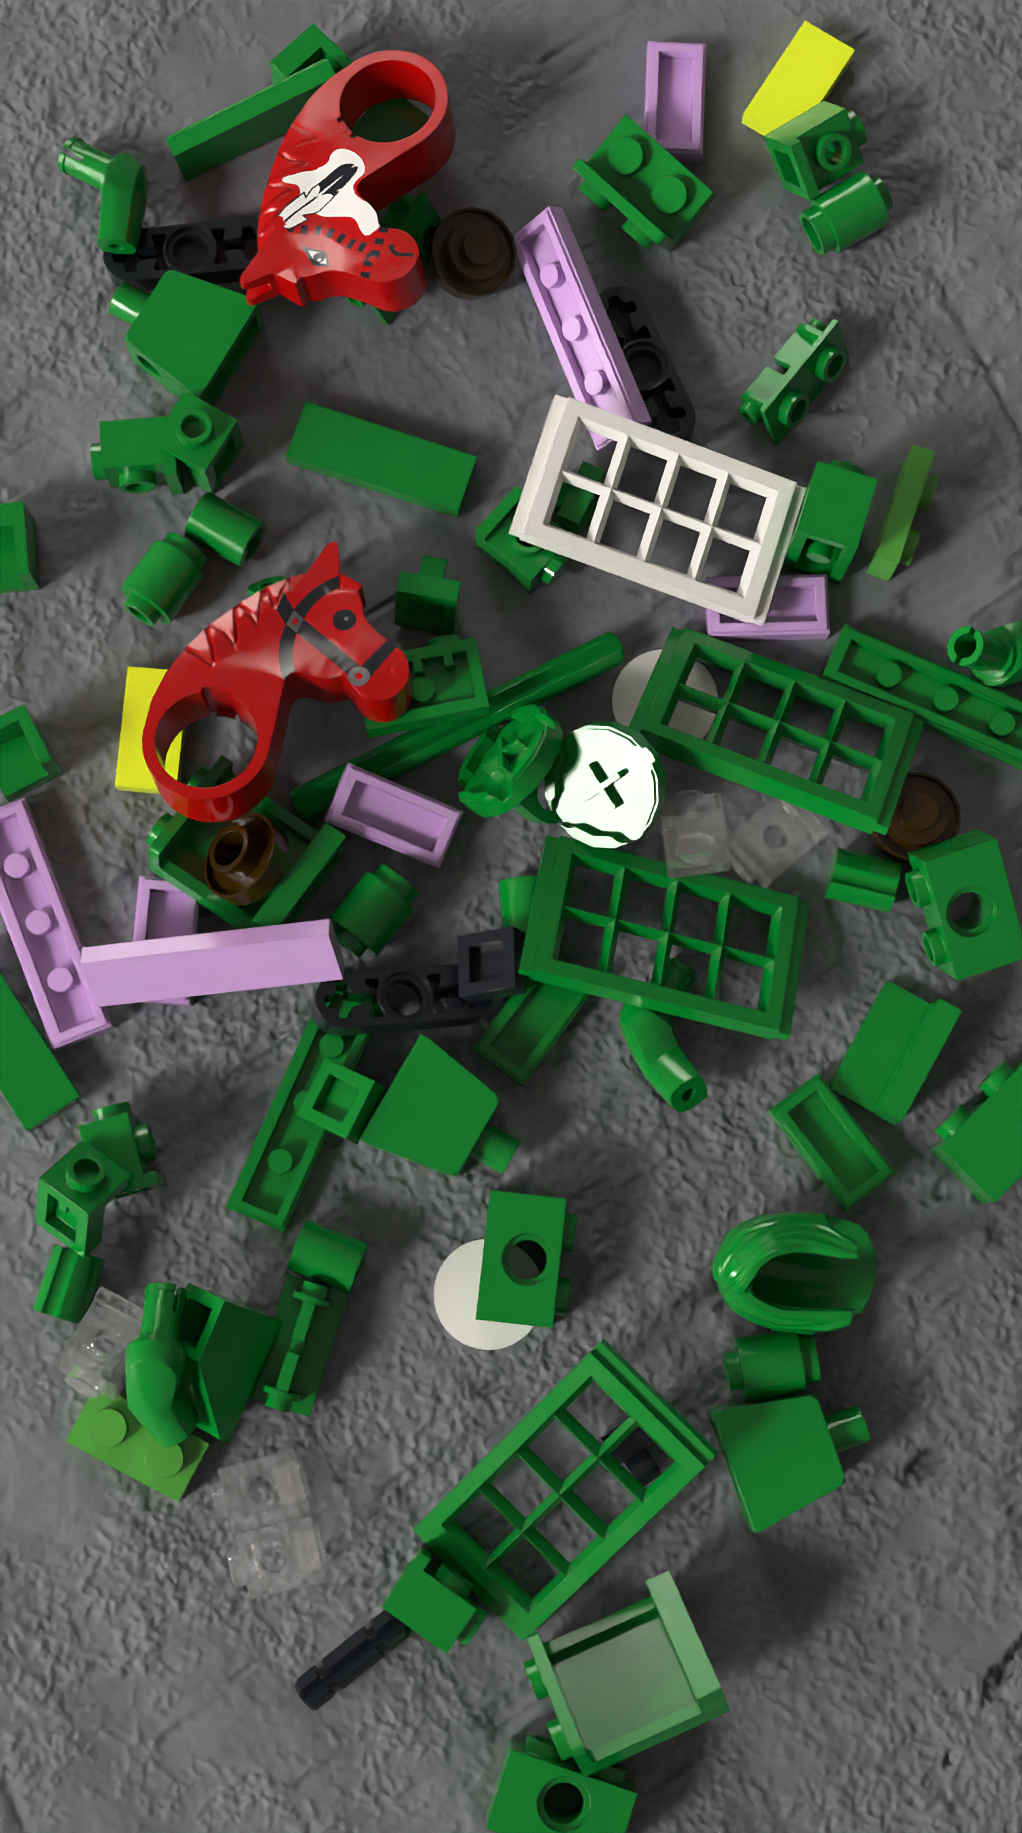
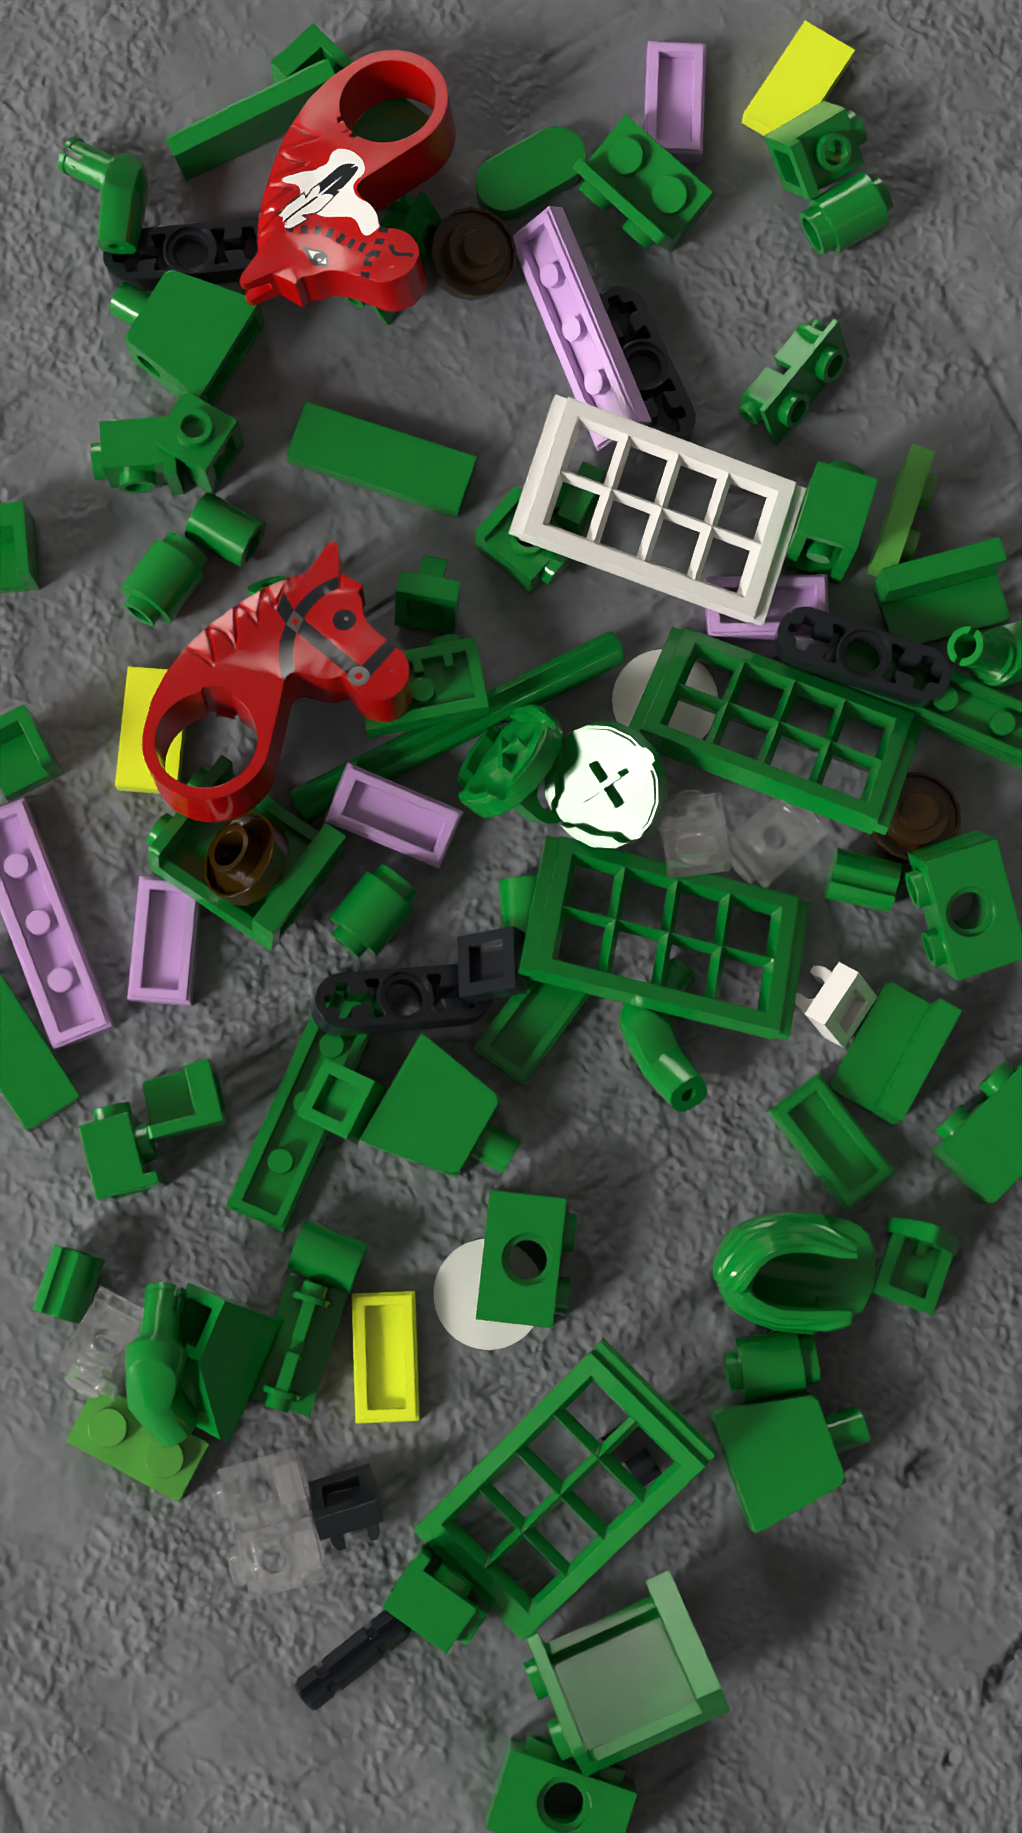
green bracket [35,1141,129,1258] -> none
lavender tile [79,919,345,1007] -> none
none -> green panel [142,1058,230,1143]
none -> black tile [308,1463,383,1551]
none -> neon yellow tile [352,1291,420,1423]
none -> green tile [476,126,586,220]
none -> black beam [774,607,951,707]
none -> white tile [795,962,877,1048]
none -> green tile [871,1218,961,1315]
none -> green panel [872,537,1010,645]

